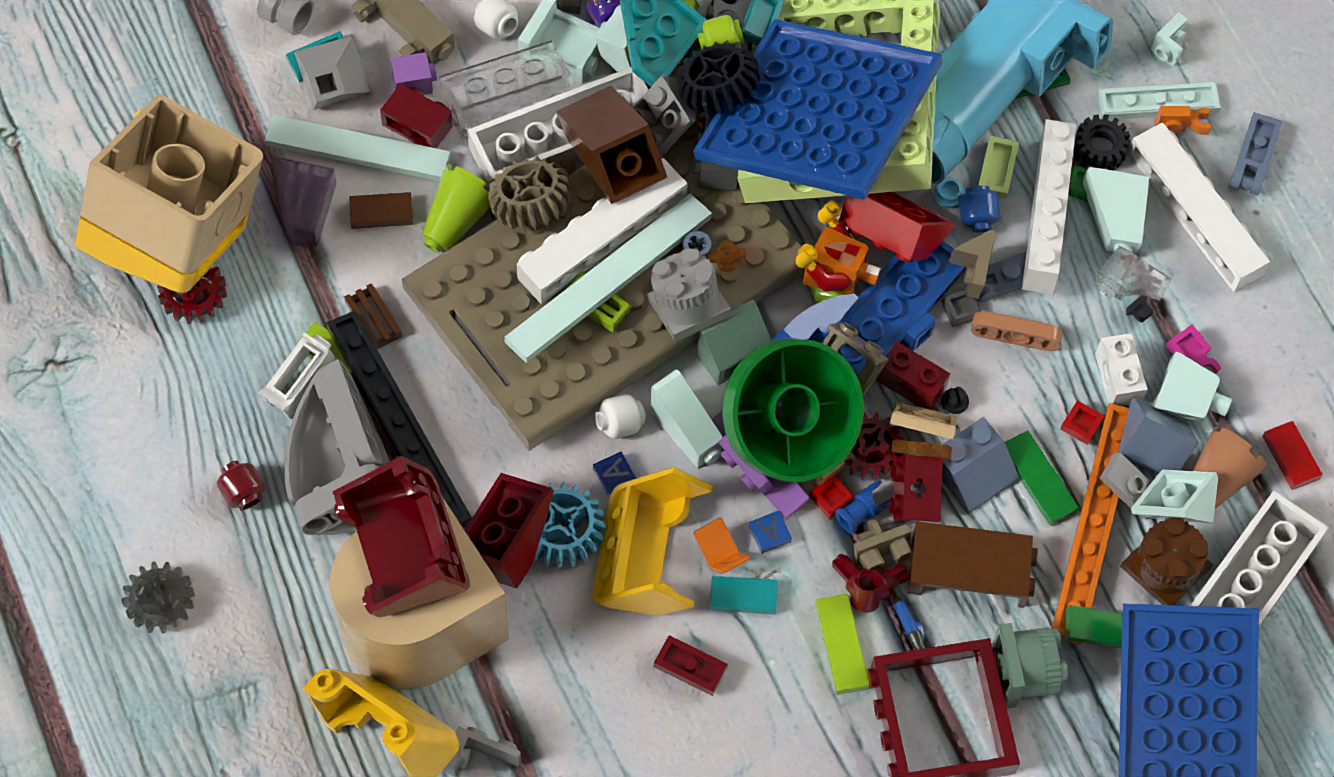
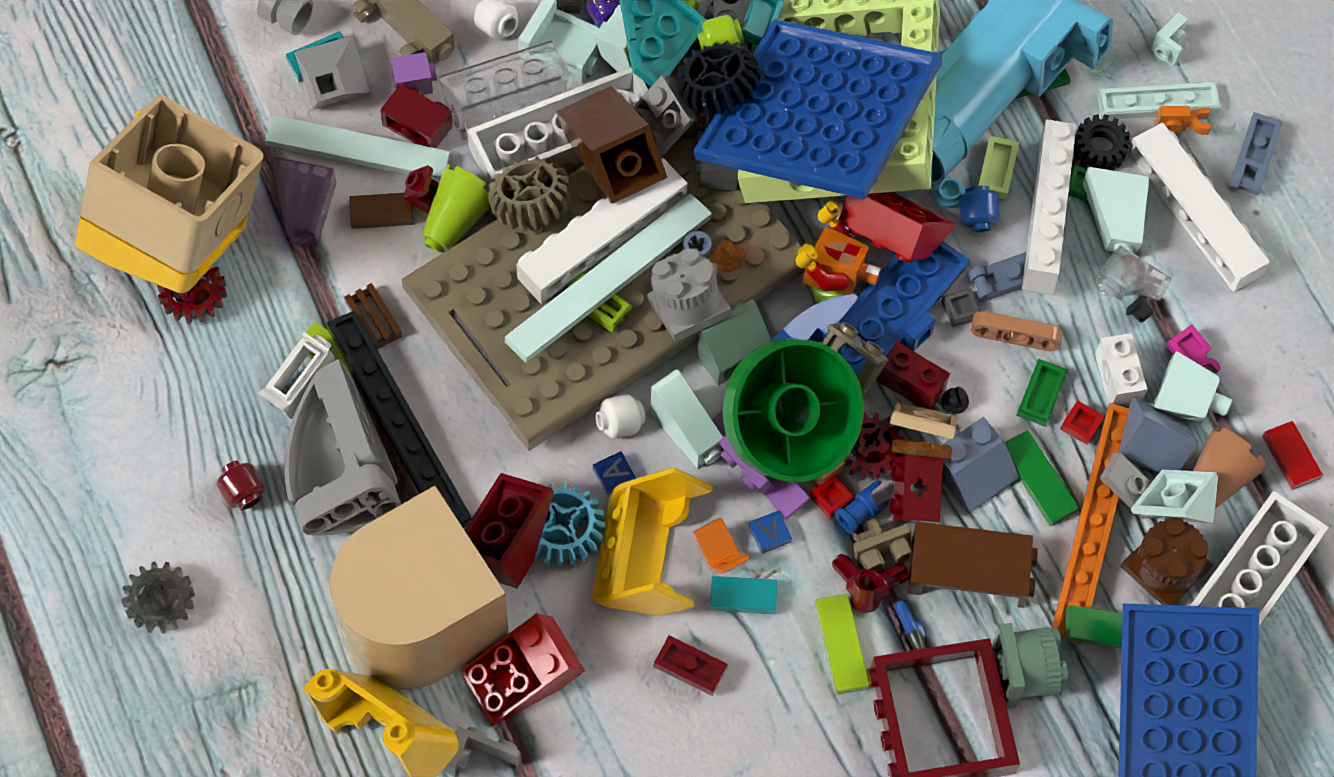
dark red windscreen [332,456,470,617] -> none
dark tan slope [949,230,996,299] -> none
none -> dark red bracket [403,165,439,214]
none -> red slope [460,613,585,726]
none -> green tile [1016,359,1068,427]

